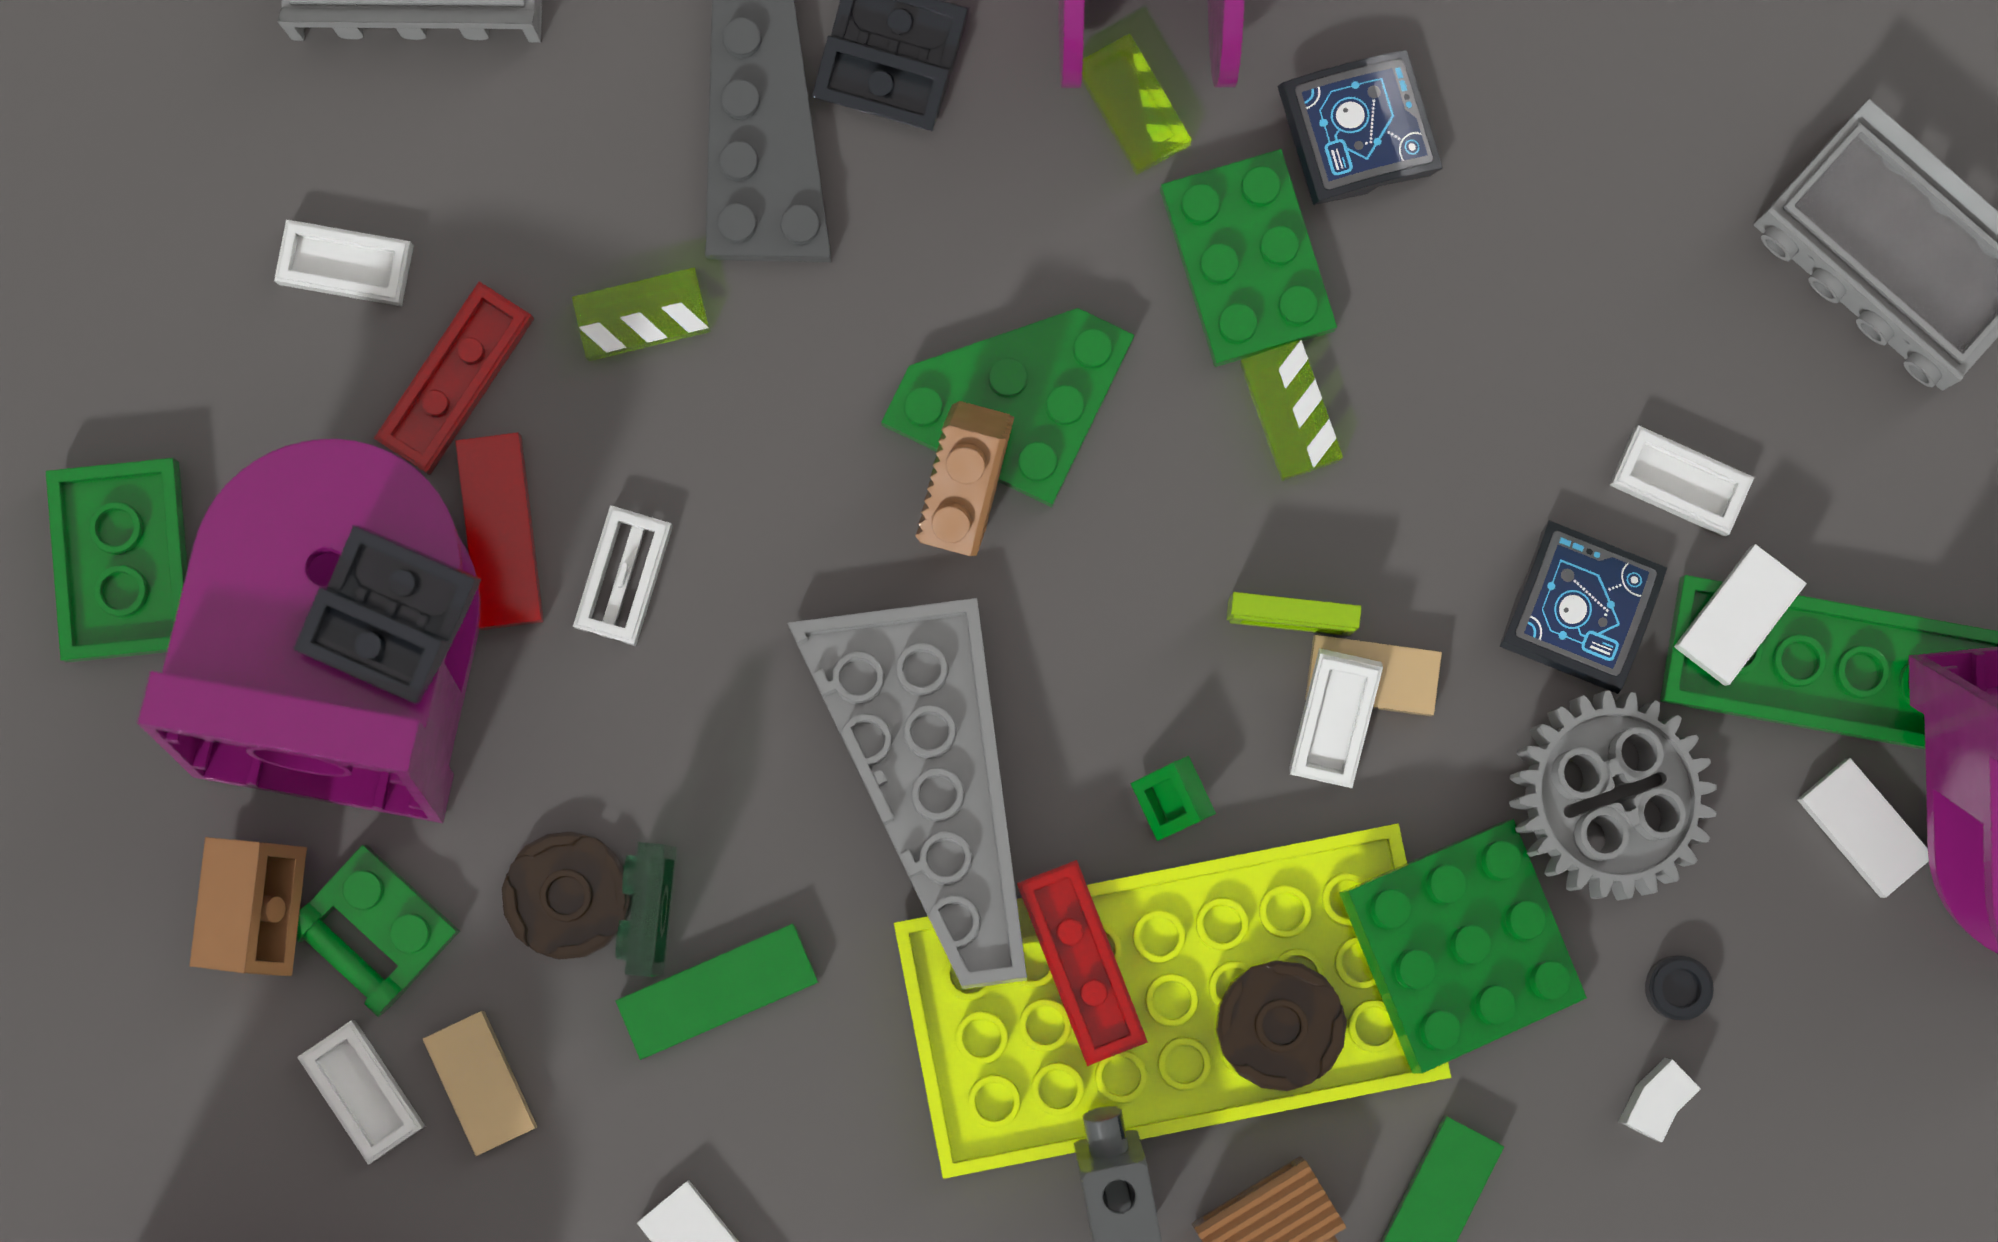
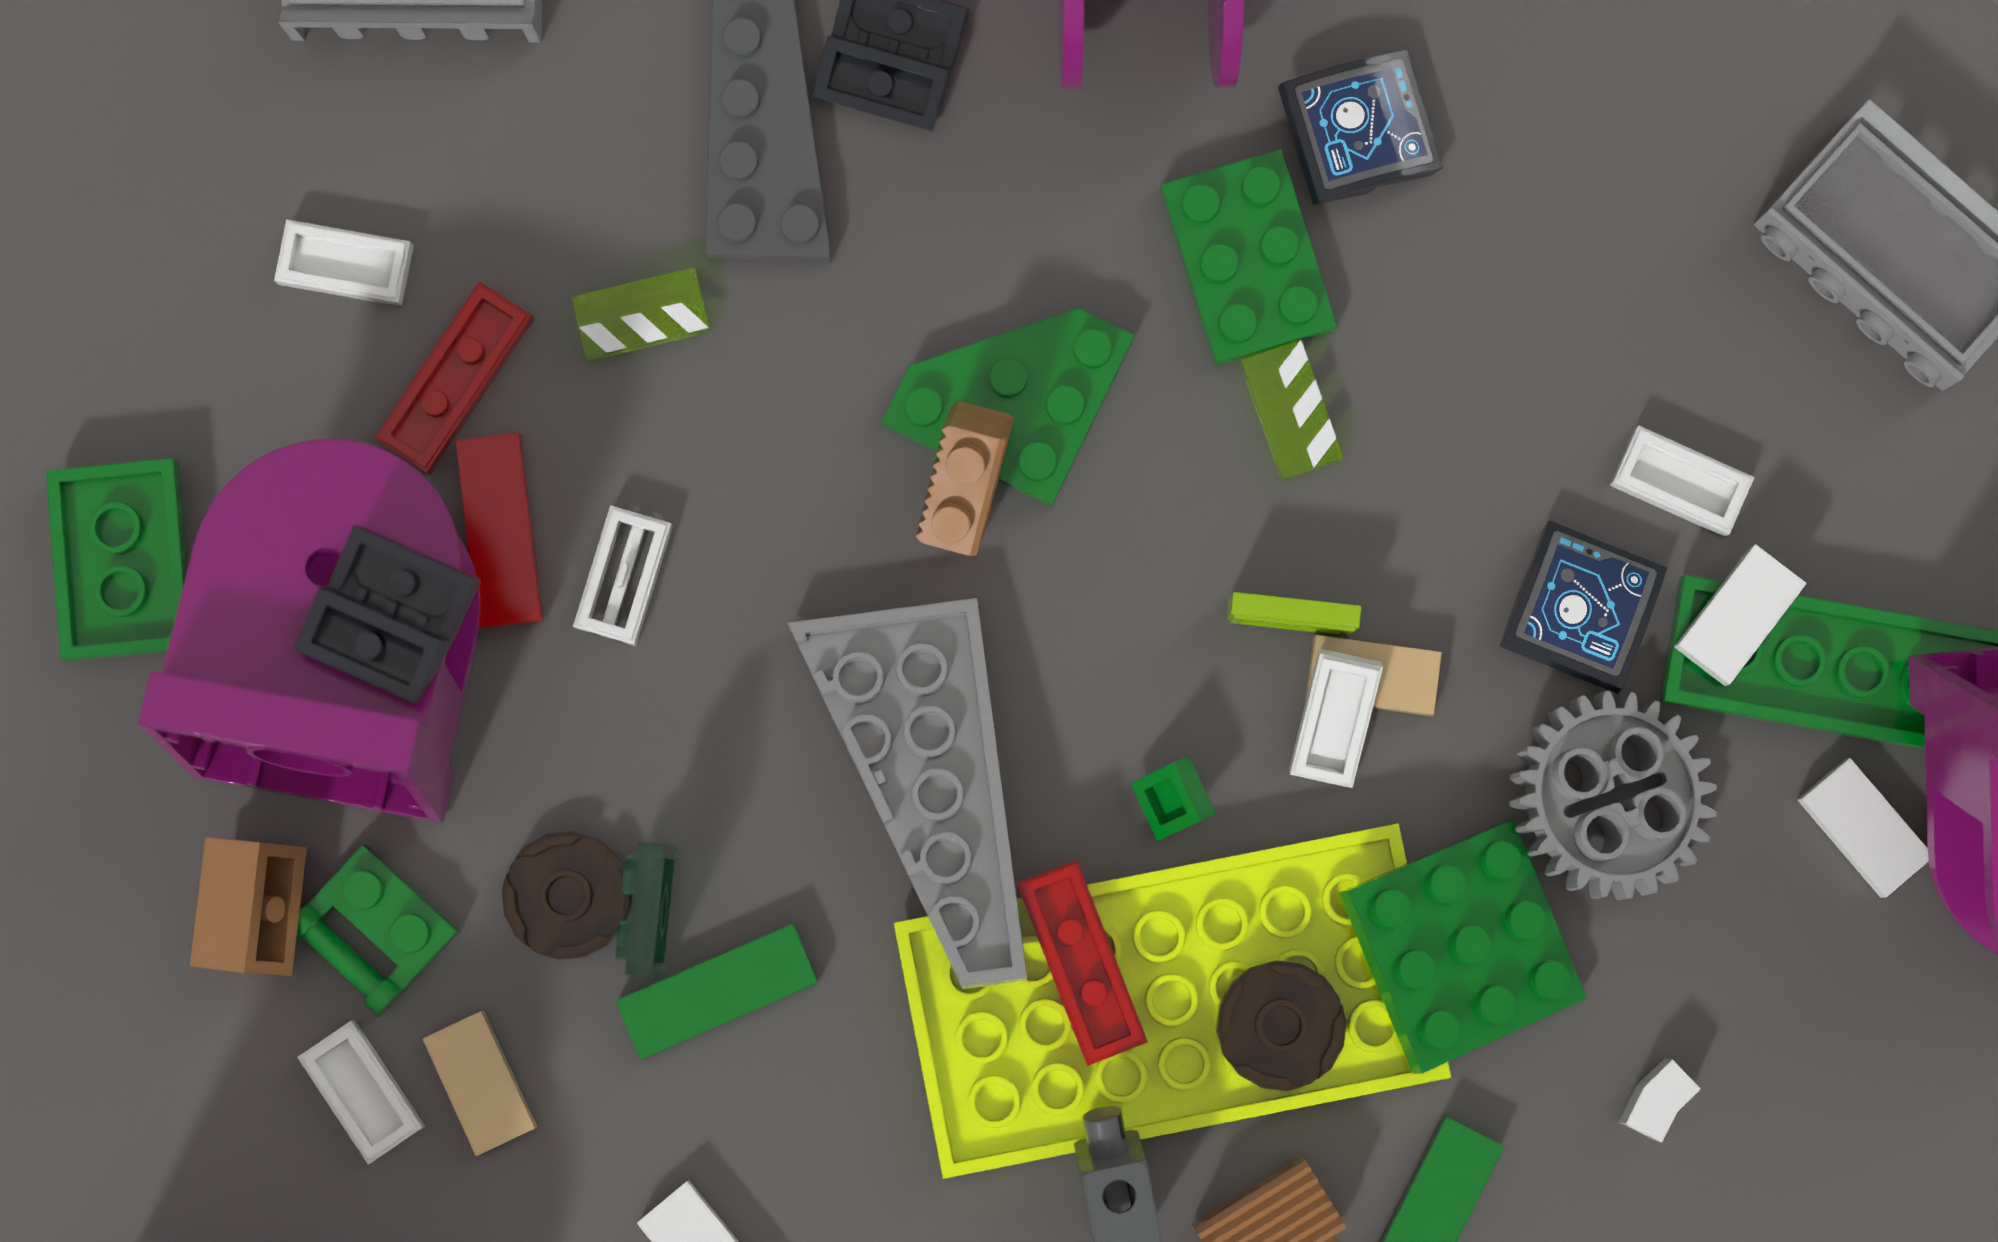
clear neon green tile [1082,33,1192,175] -> none
black tile [1645,956,1714,1021] -> none

